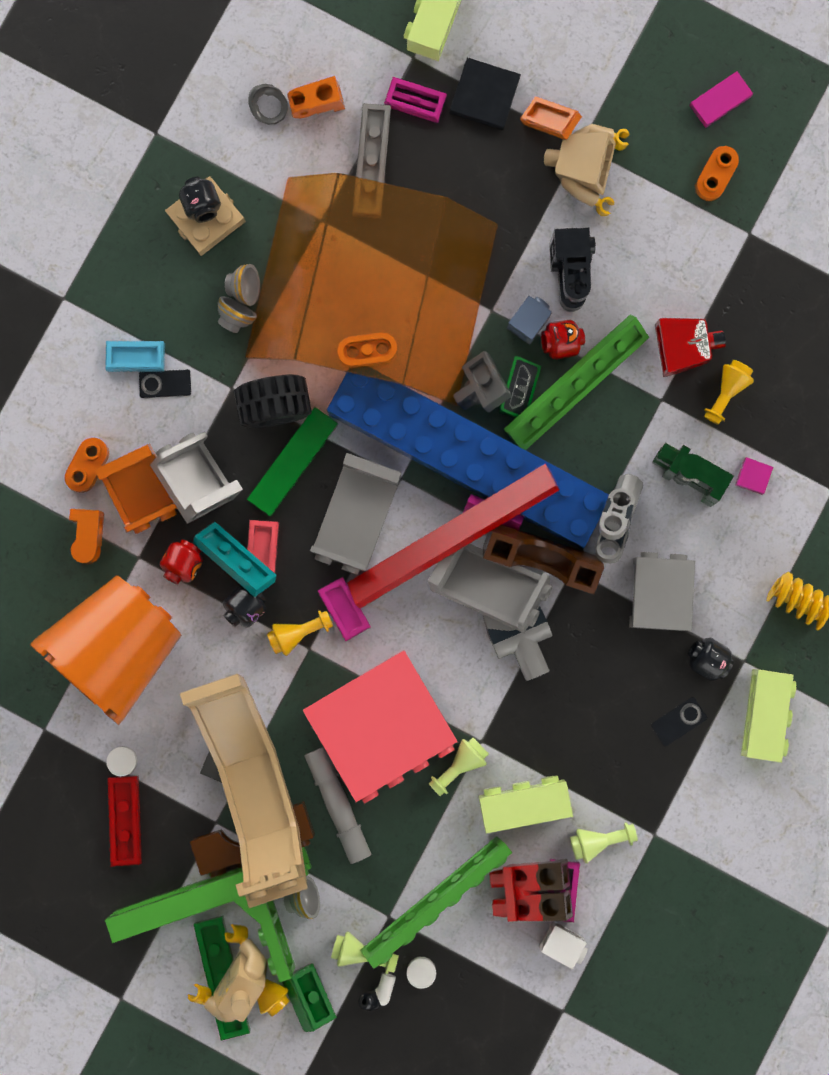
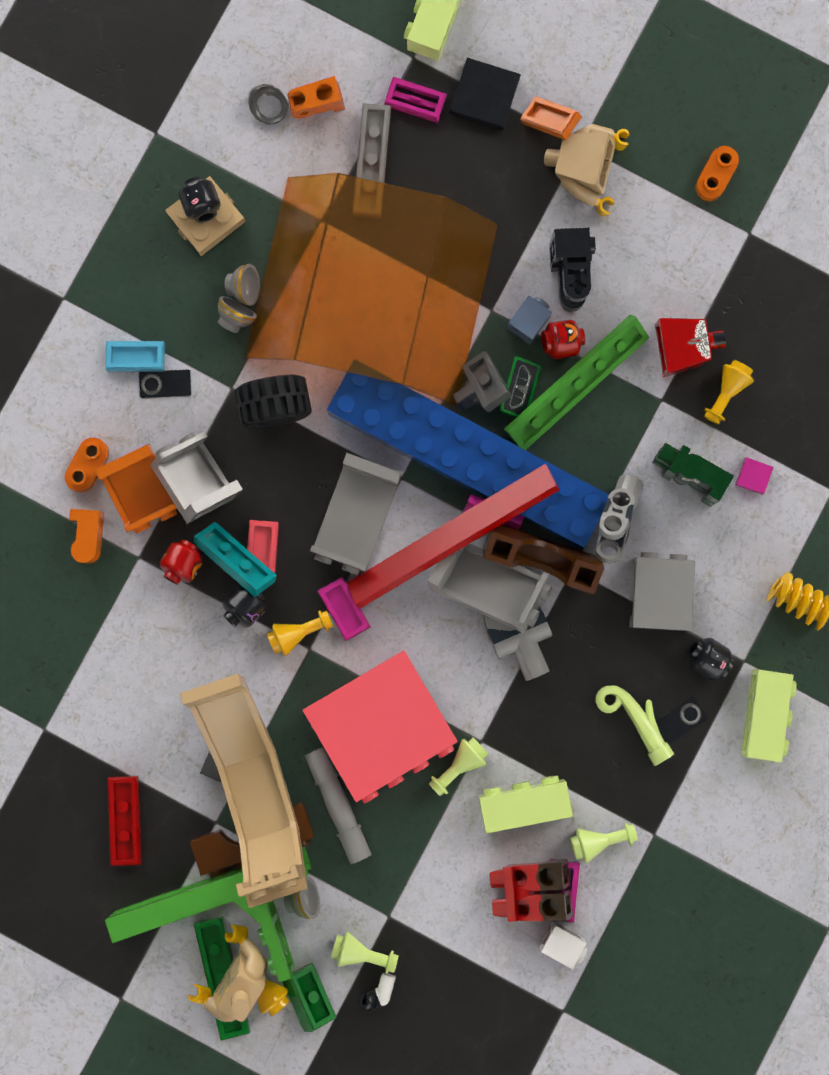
orange cone [29,575,182,725] -> none
white tile [107,746,138,776] -> none
green tile [247,407,338,517] -> none
orange plate [337,332,397,368] -> none
bright green plate [361,836,512,969] -> none
white tile [407,957,436,989] -> none
dark pink tile [689,71,753,128] -> none
none -> yellowish green plant [596,685,674,766]

